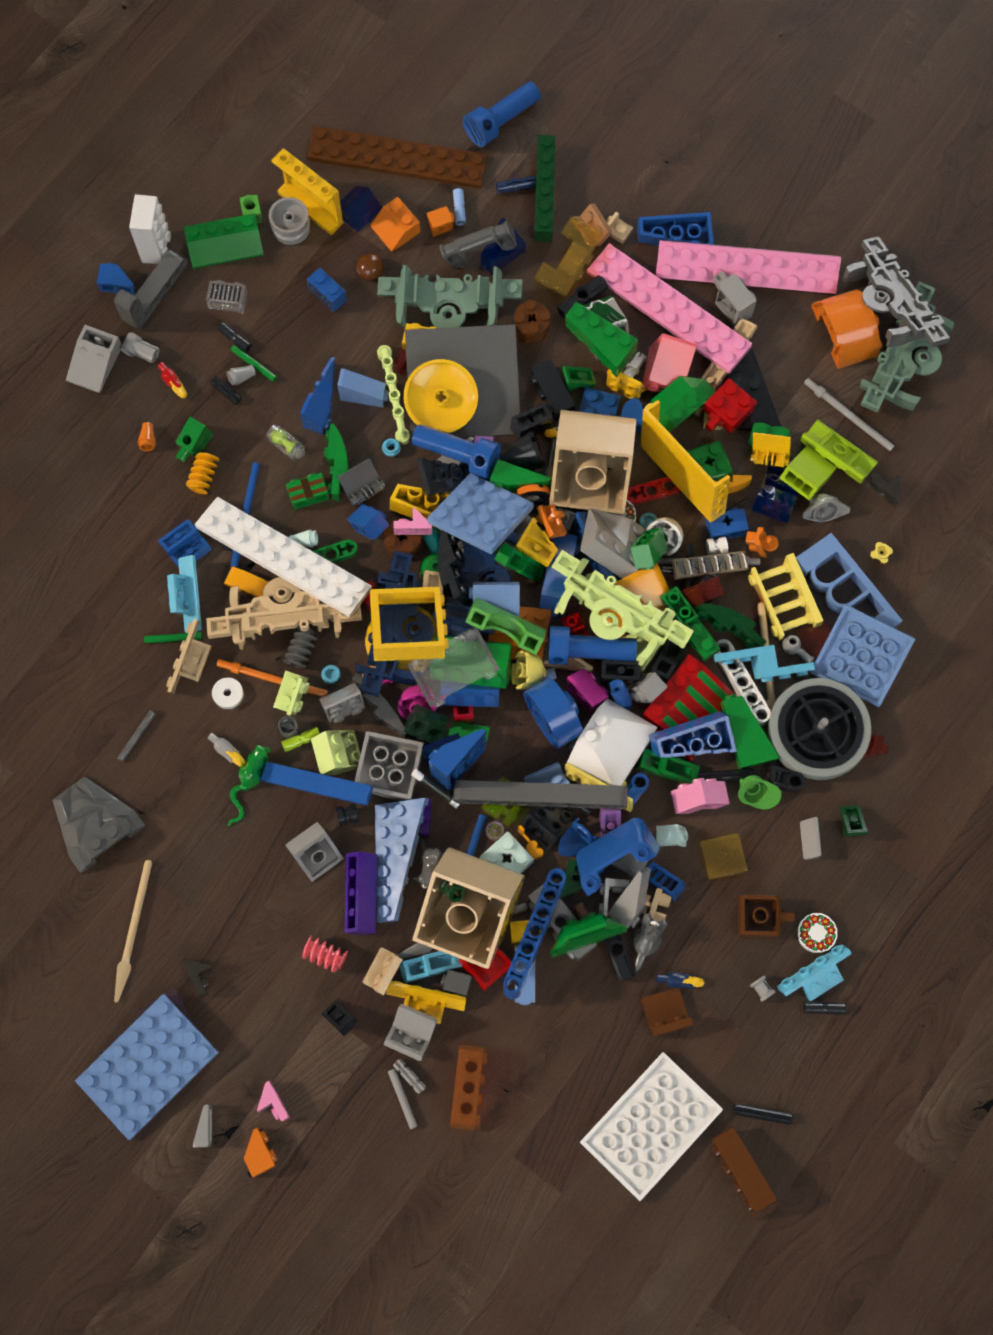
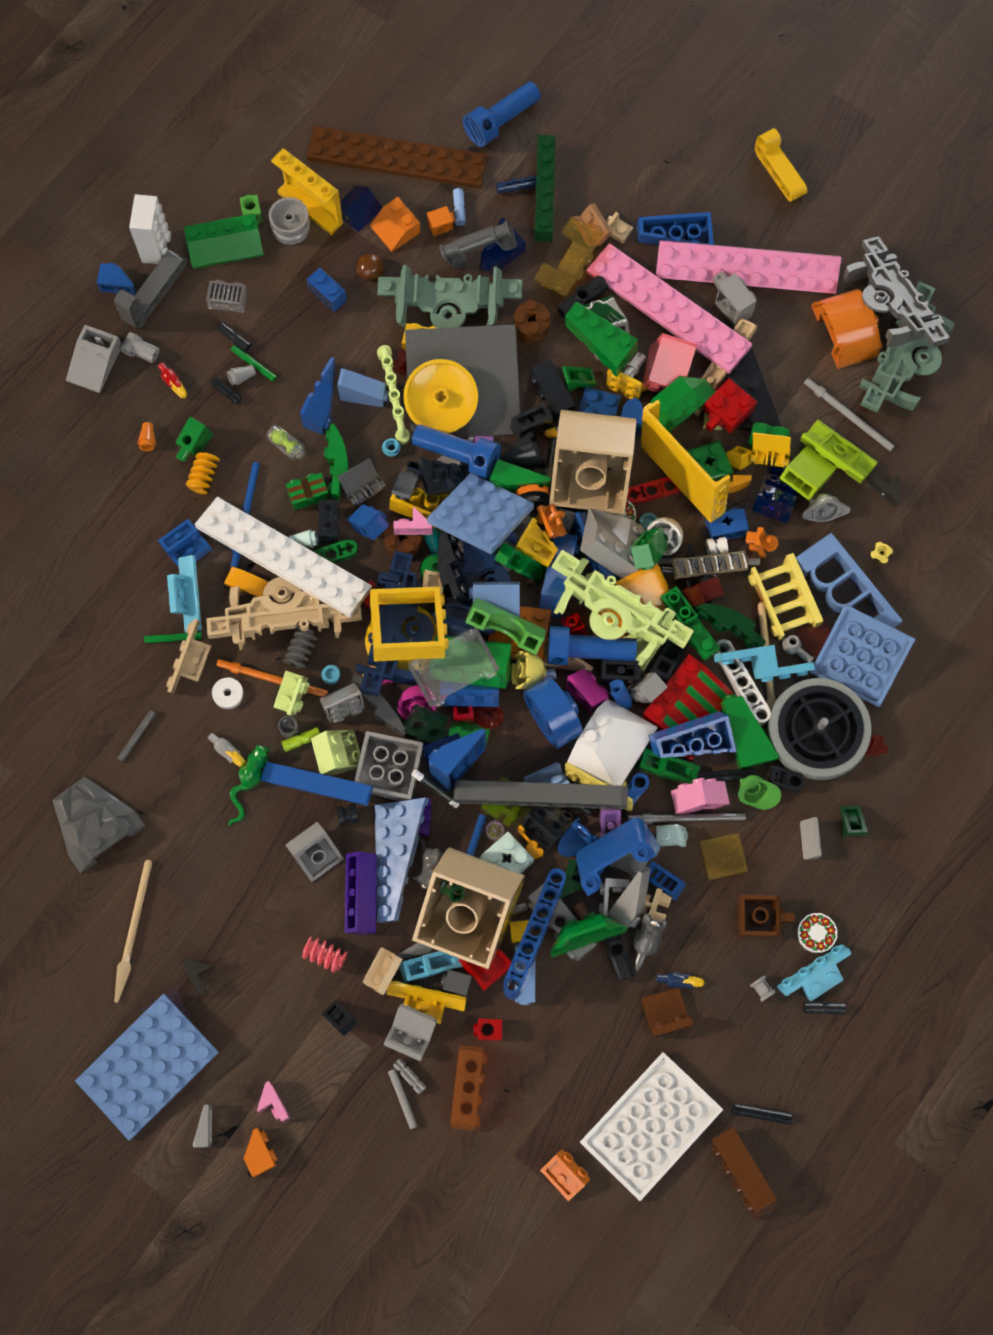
none -> black brick [318,500,339,543]
none -> black slope [391,460,422,500]
none -> clear red gear [473,706,504,729]
none -> red brick [474,1019,502,1041]
none -> orange bracket [540,1149,590,1201]
none -> flat silver bar [628,813,746,825]
none -> yellow slope [726,446,752,470]
none -> yellow beam [755,128,807,202]

